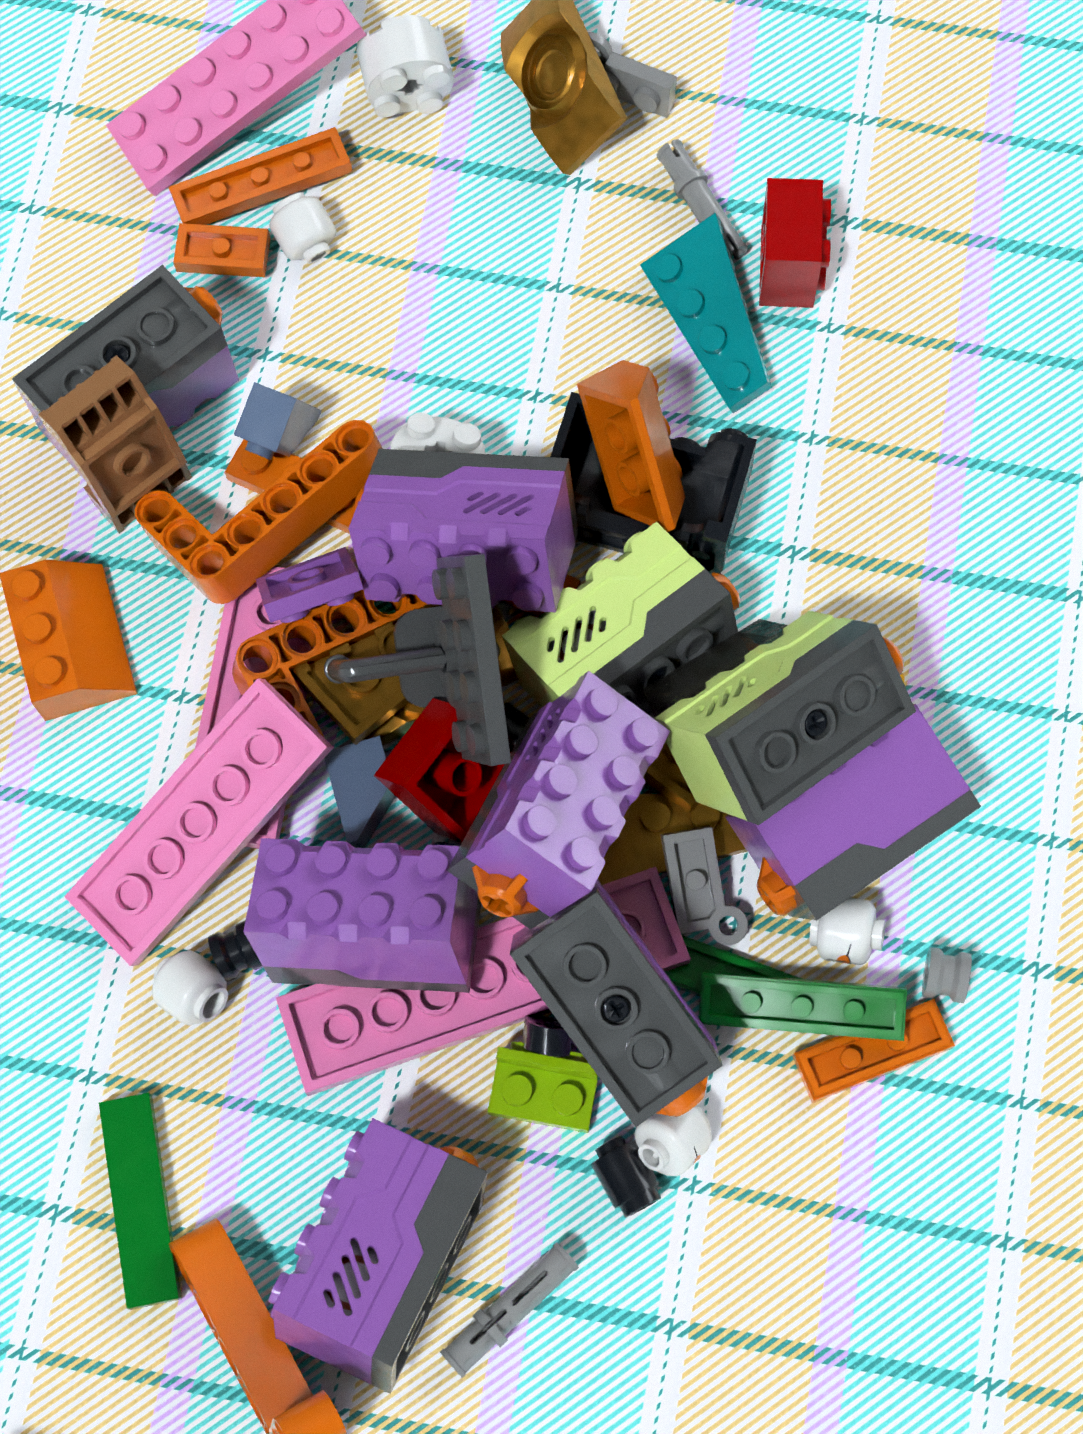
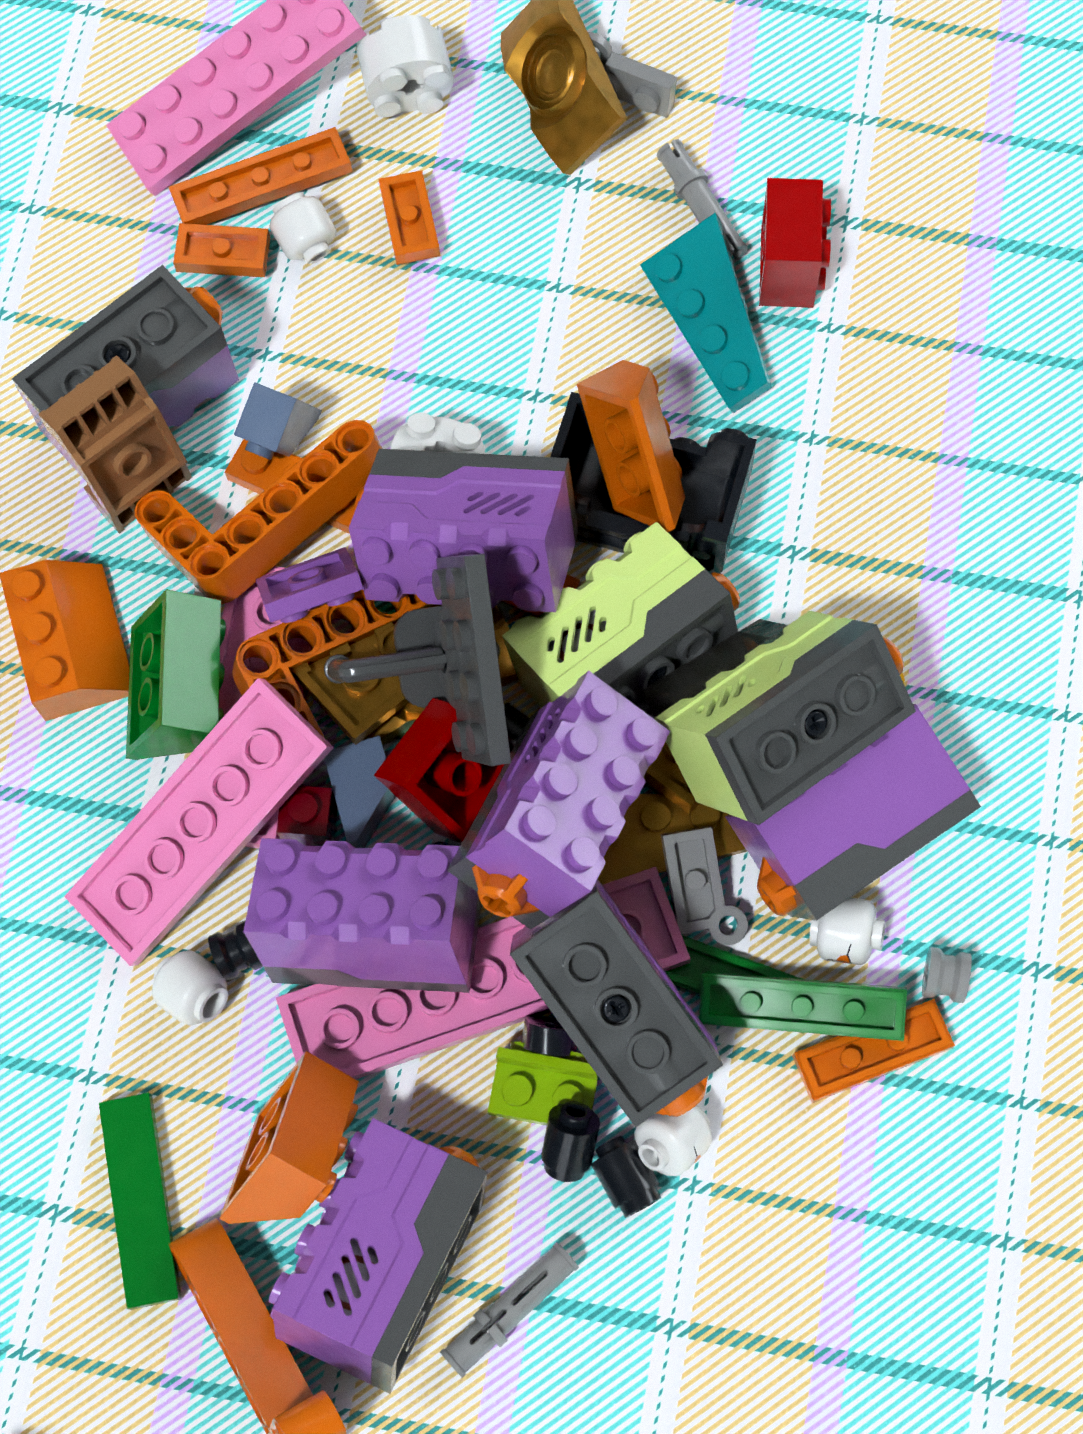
none -> slope [126,589,226,760]
none -> orange slope [219,1051,359,1224]
none -> dark red brick [276,786,338,846]
none -> orange plate [378,170,441,265]
none -> black brick [541,1101,600,1182]

